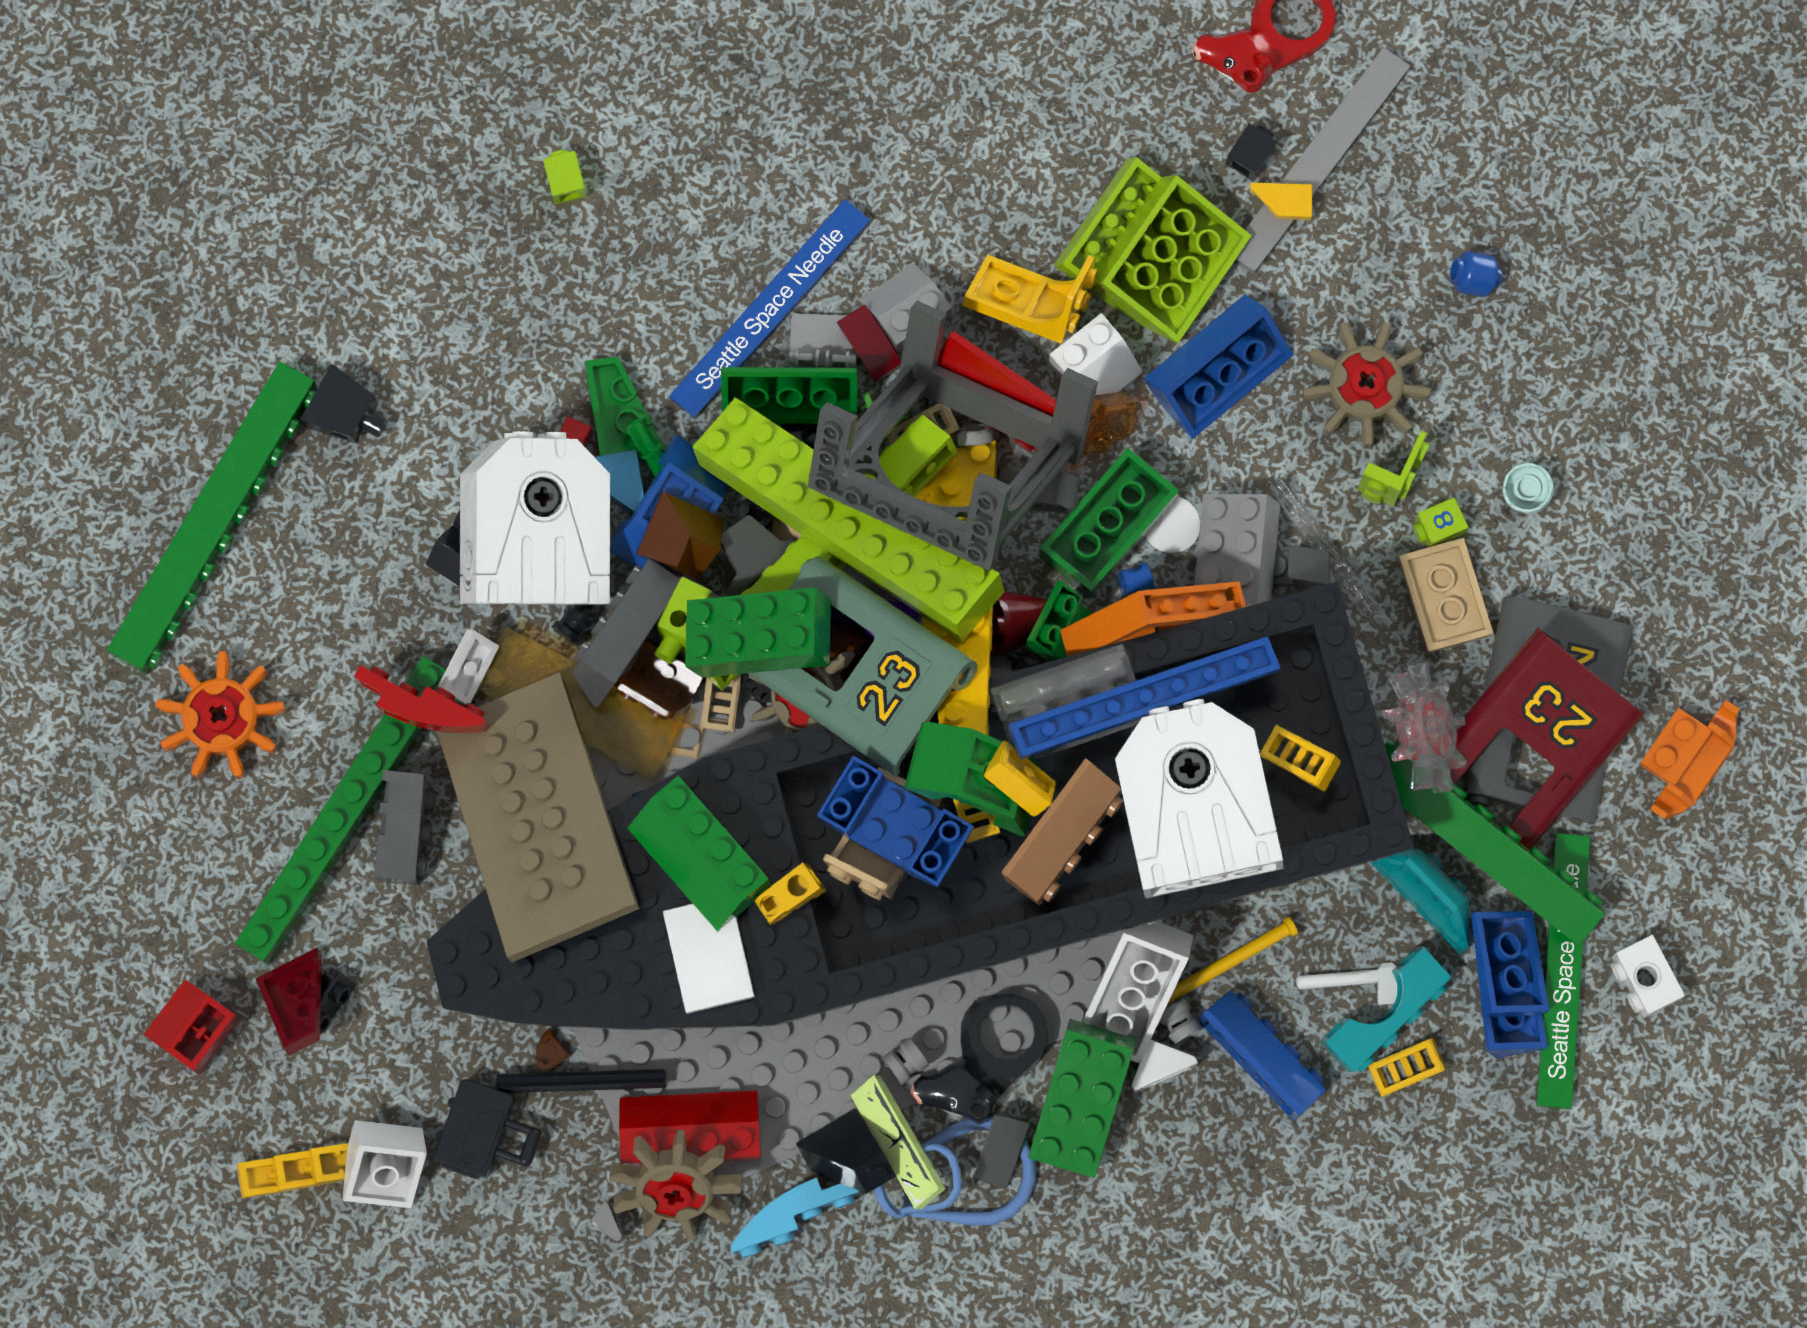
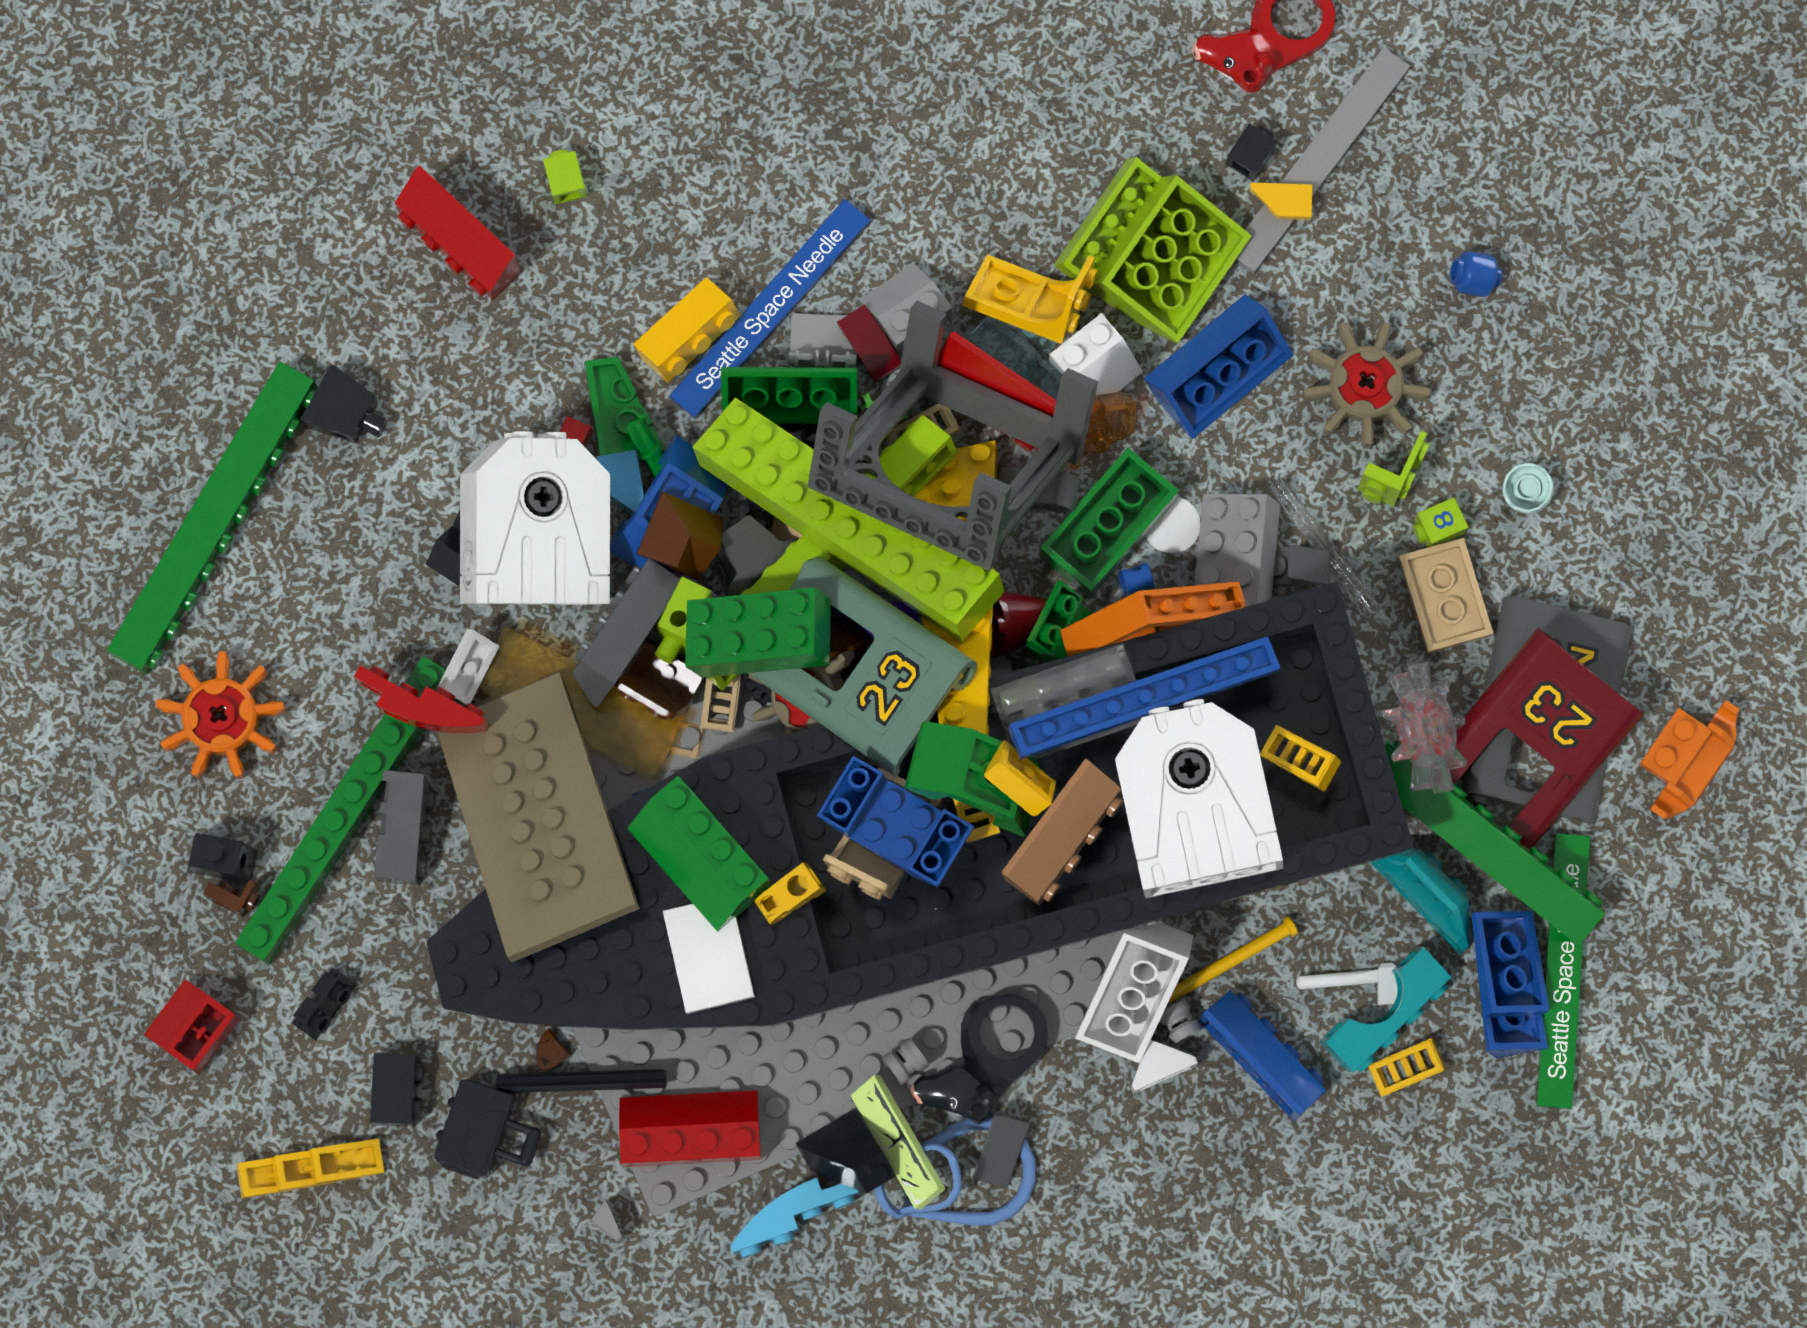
dark red wing [256,948,322,1056] -> none
white slope [343,1120,427,1208] -> none
black wheel [551,605,595,647] -> none
dark tan gear [609,1129,742,1241] -> none
light grey tile [957,423,995,446] -> none
green brick [1028,1019,1136,1178] -> none
white brick [1611,935,1685,1018] -> none
none -> black torso [187,833,258,884]
none -> reddish brown bracket [203,880,261,917]
none -> black brick [370,1053,424,1127]
none -> red slope [395,165,521,301]
none -> yellow brick [633,277,741,383]
none -> clear light blue slope [967,316,1062,400]

